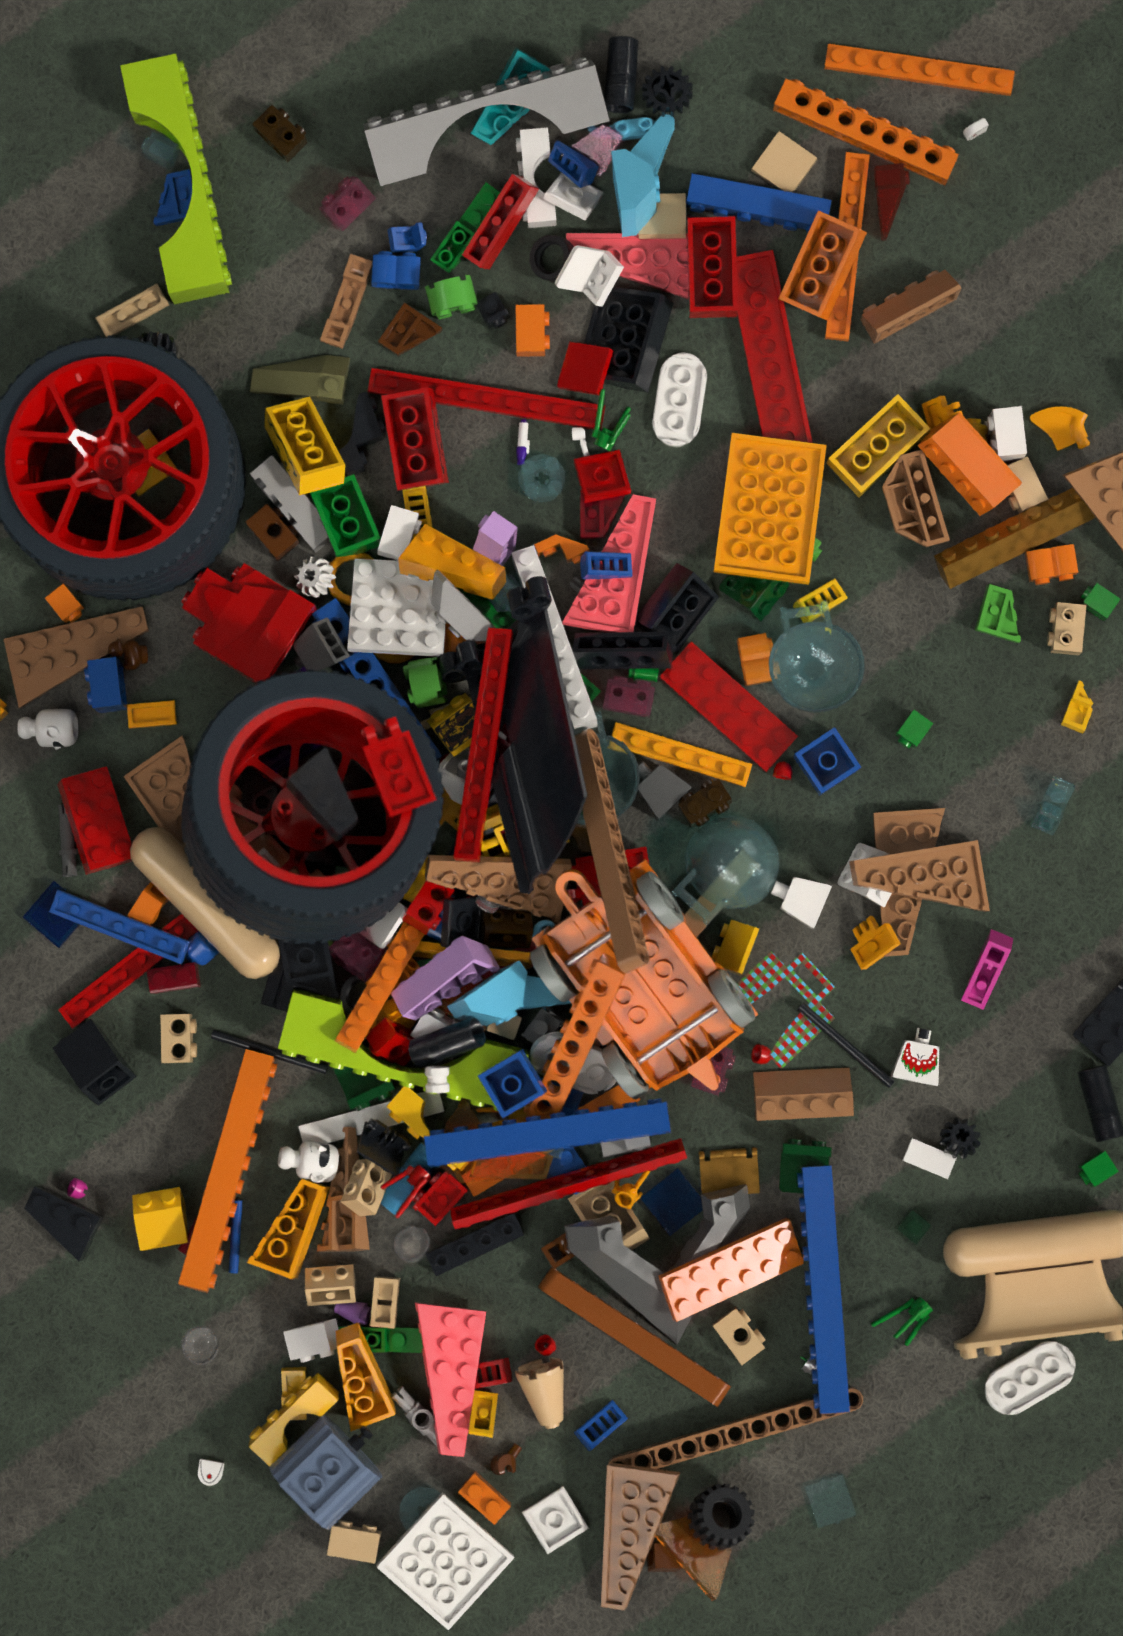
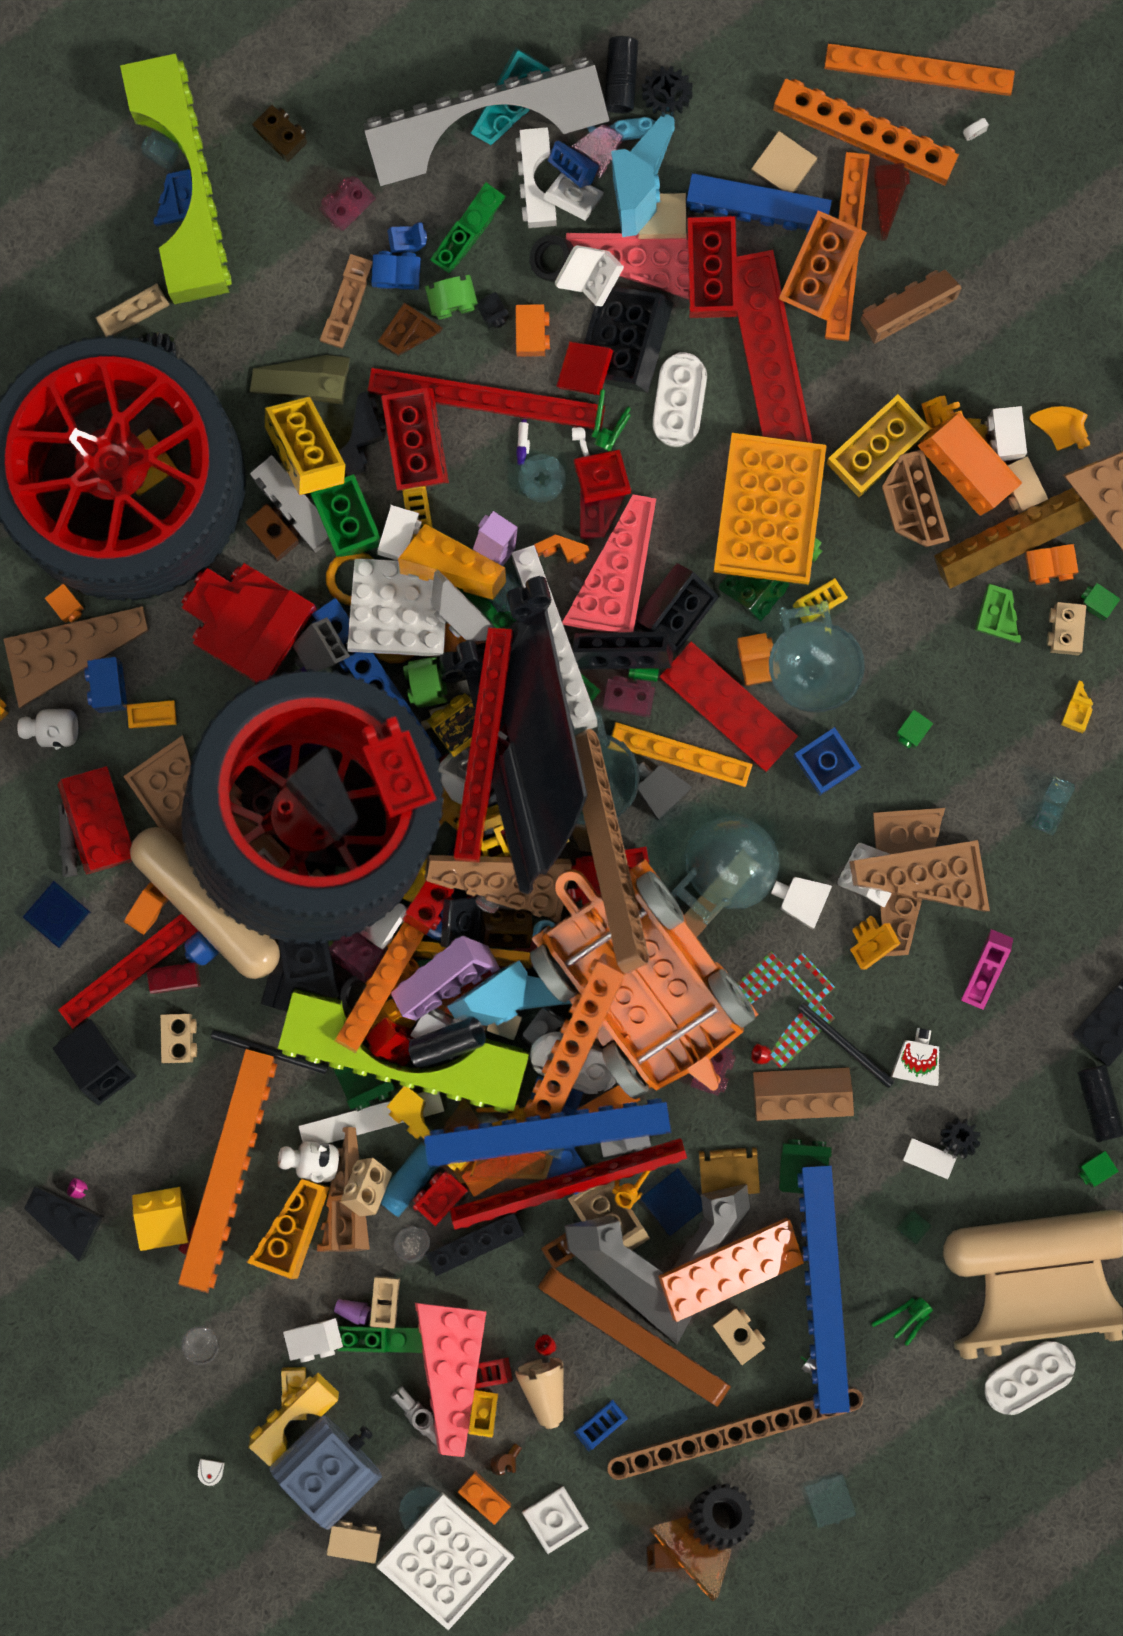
blue tile [49,889,191,964] -> none
reddish brown animal [108,638,148,671] -> none
blue bar [229,1200,242,1273] -> none
white gear [294,556,336,598] -> none
tan brick [305,1264,356,1306] -> none
light orange wedge [335,1322,396,1432] -> none
black hinge [357,1118,412,1176] -> none
red plant [380,1164,432,1218] -> none
white wheel [425,1066,450,1093] -> none
red brick [462,174,539,269] -> none
blue brick [478,1049,547,1118] -> none
blue slope [580,552,633,579] -> none
medium nougat wing [601,1463,680,1610] -> none
dark brown brick [678,779,732,829] -> none
yellow slope [711,920,759,975] -> none
red hinge [773,761,793,780] -> none

